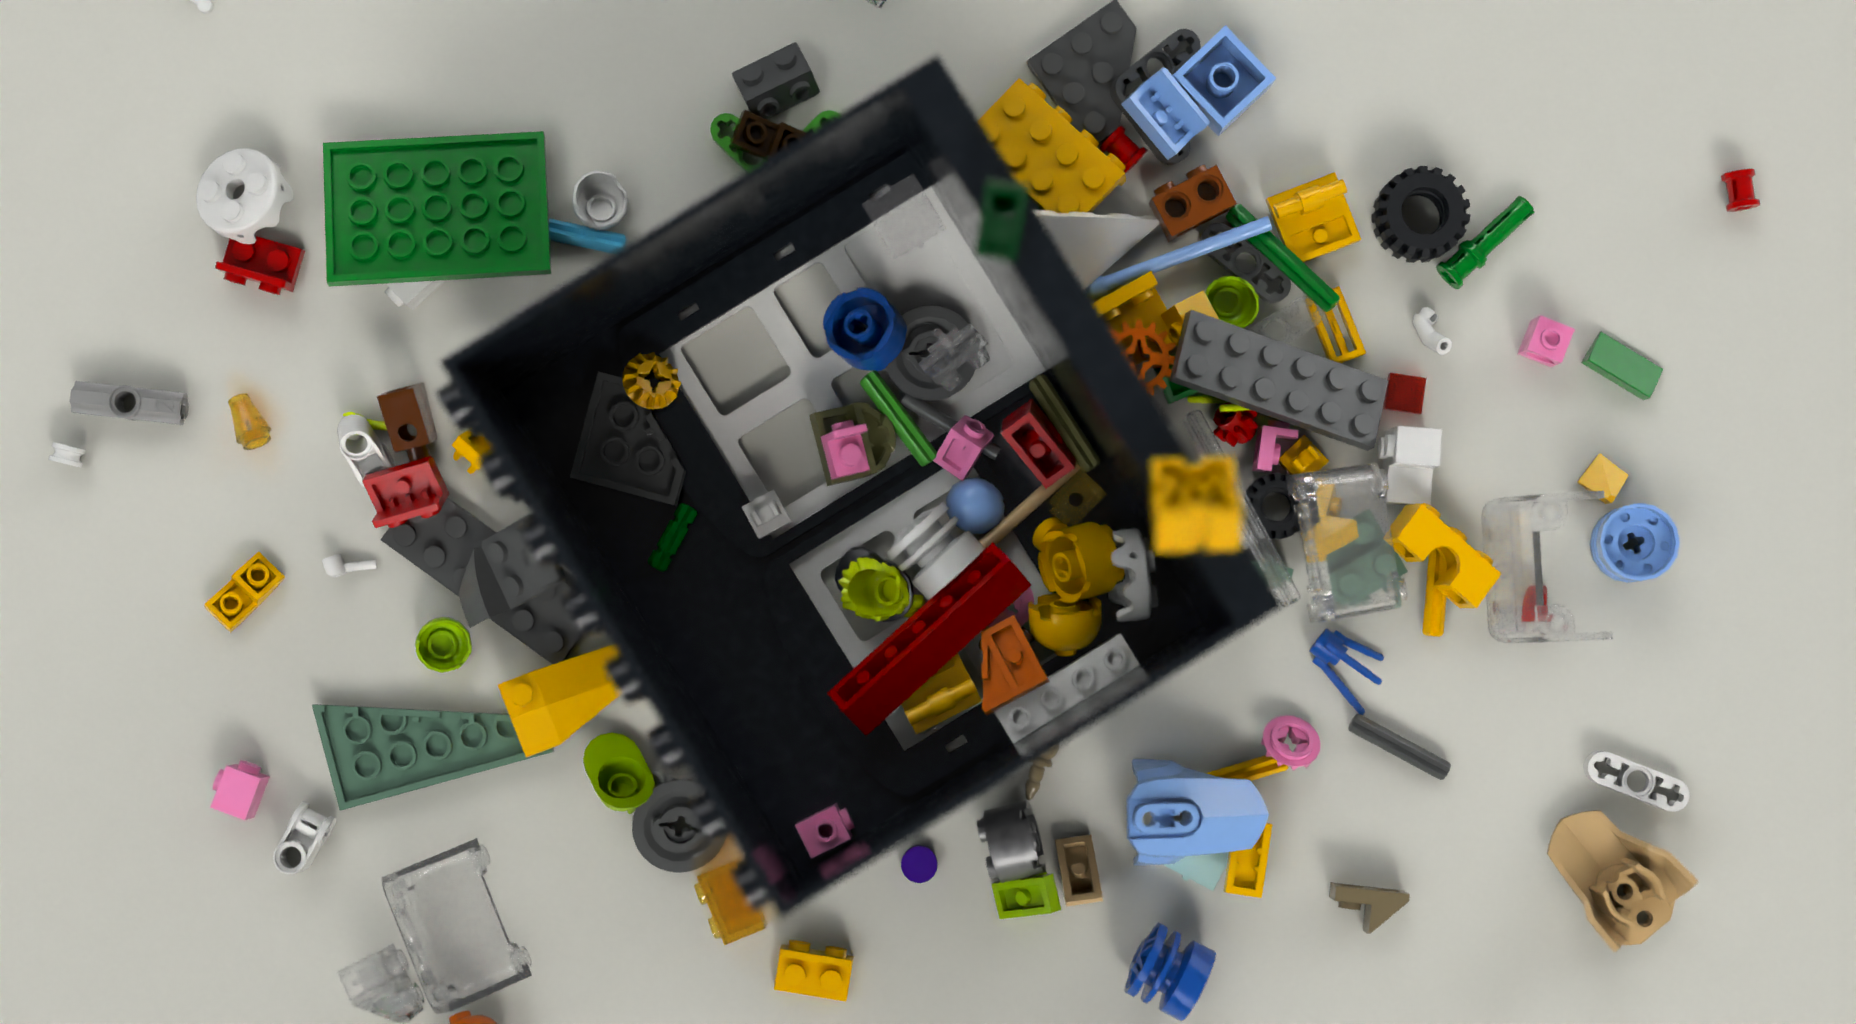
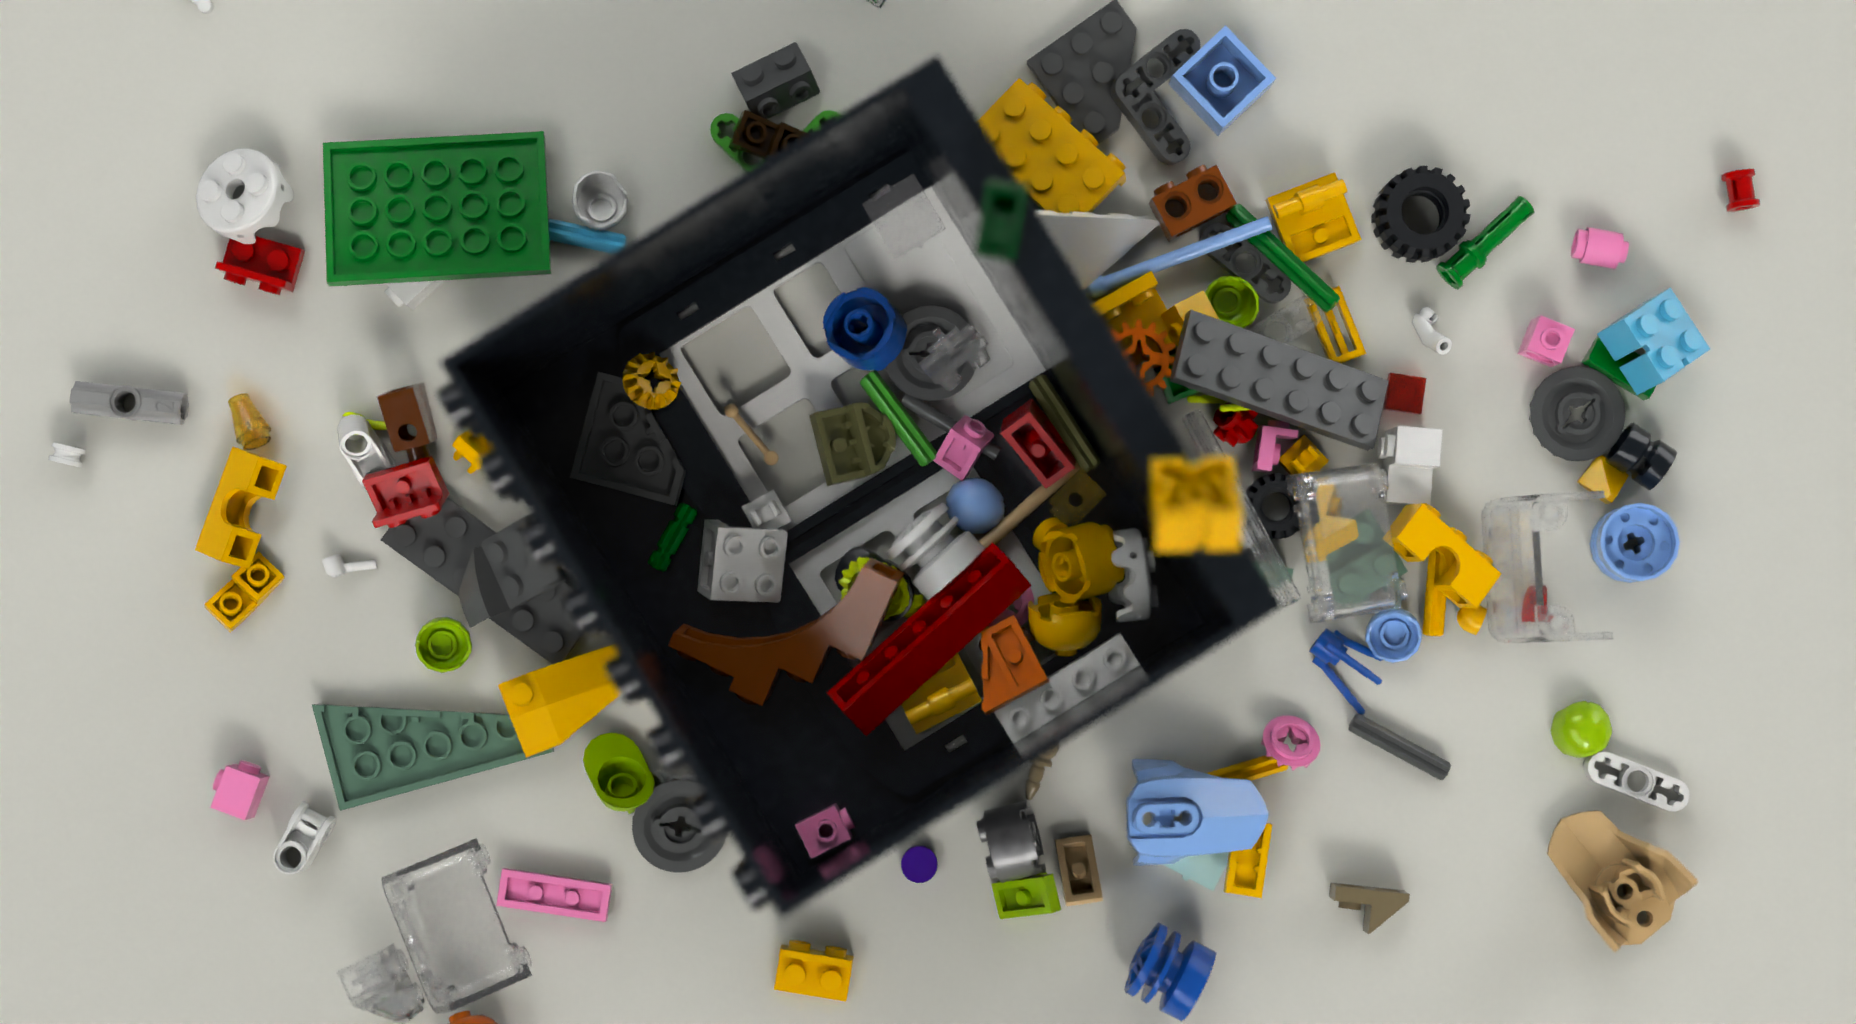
clear yellow piece [694,856,768,946] -> none
bright pink bracket [821,420,870,480] -> none
red bush [1099,125,1148,174] -> none
light blue bracket [1121,67,1210,160] -> none
none -> yellow arch [195,446,287,569]
none -> bright pink plate [496,868,613,922]
none -> dark orange arch [668,558,904,706]
none -> white bracket [697,519,788,603]
none -> tan hinge [724,403,779,465]
none -> light blue hair [1365,607,1422,663]
none -> yellow hinge [1457,605,1487,635]
none -> dark grey gear [1529,367,1625,461]
none -> lime hair [1550,701,1613,758]
none -> bright pink brick [1571,227,1629,269]
none -> medium azure piece [1597,287,1710,395]
none -> black wheel [1605,422,1677,490]

